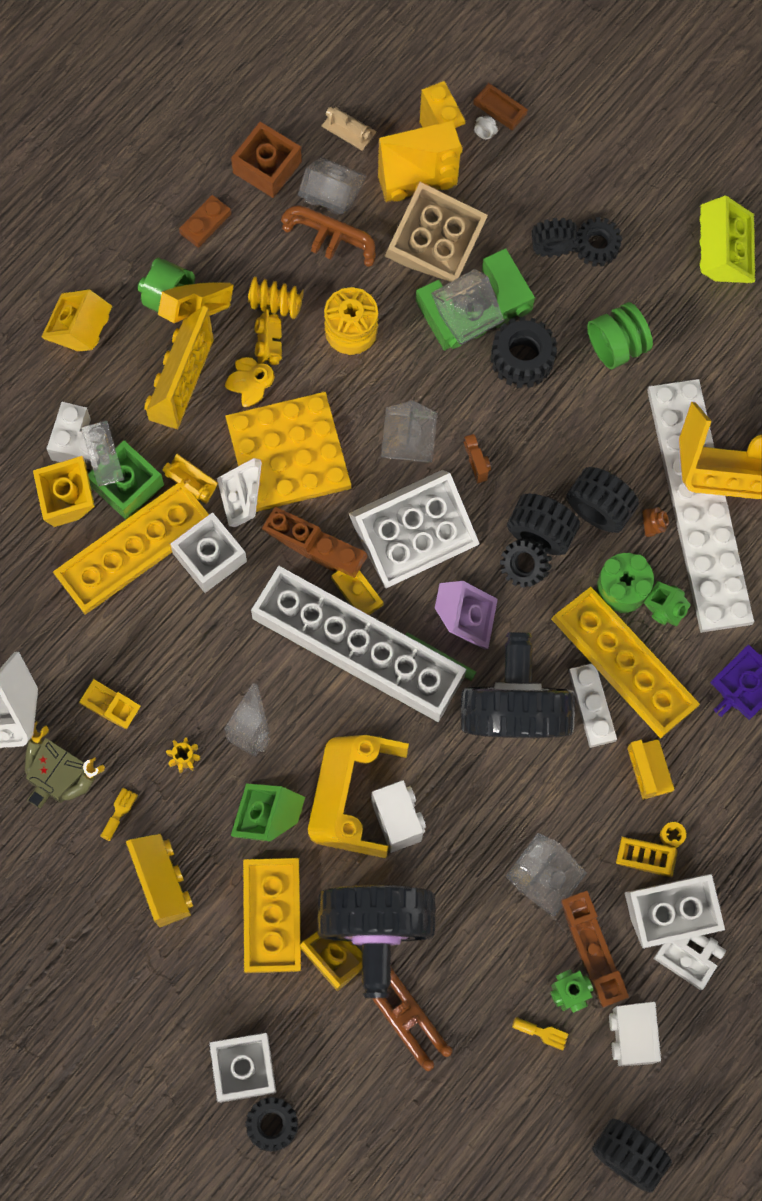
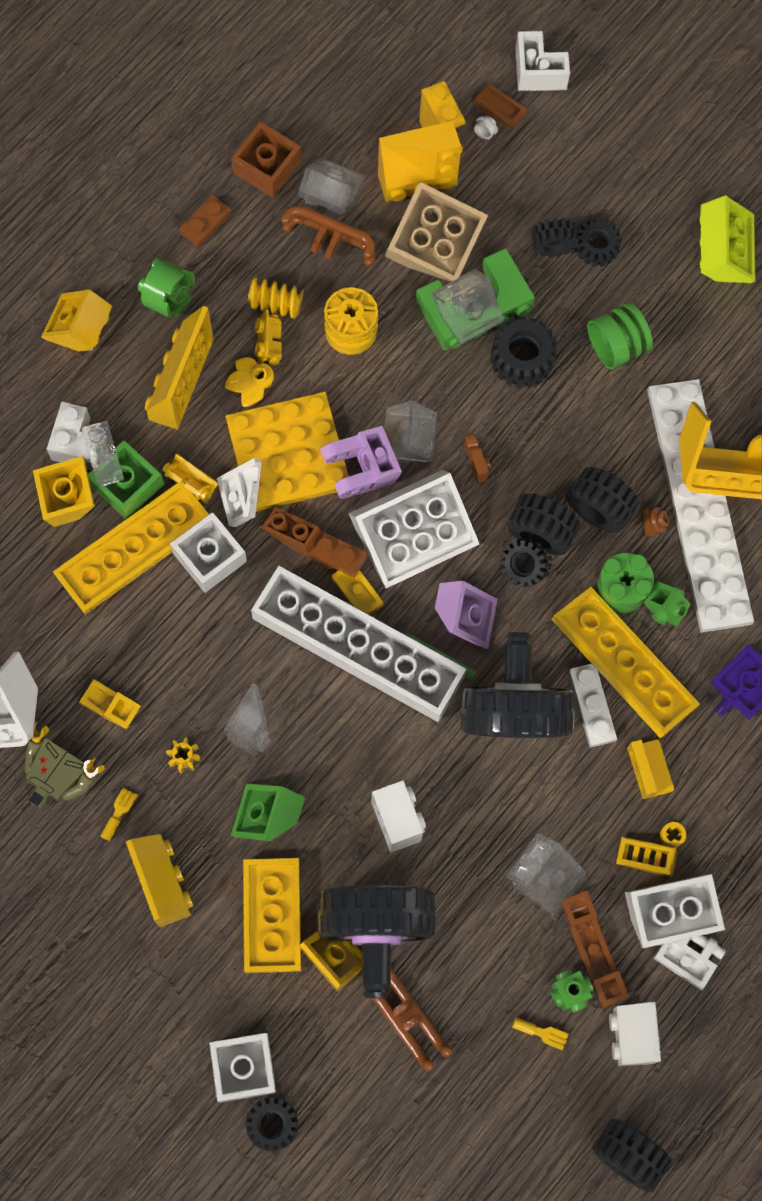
yellow slope [158,283,234,323] -> none
yellow windscreen [308,735,409,858] -> none
tan hinge [322,107,376,151] -> none
none -> lavender brick [320,426,402,499]
none -> white brick [516,31,570,91]

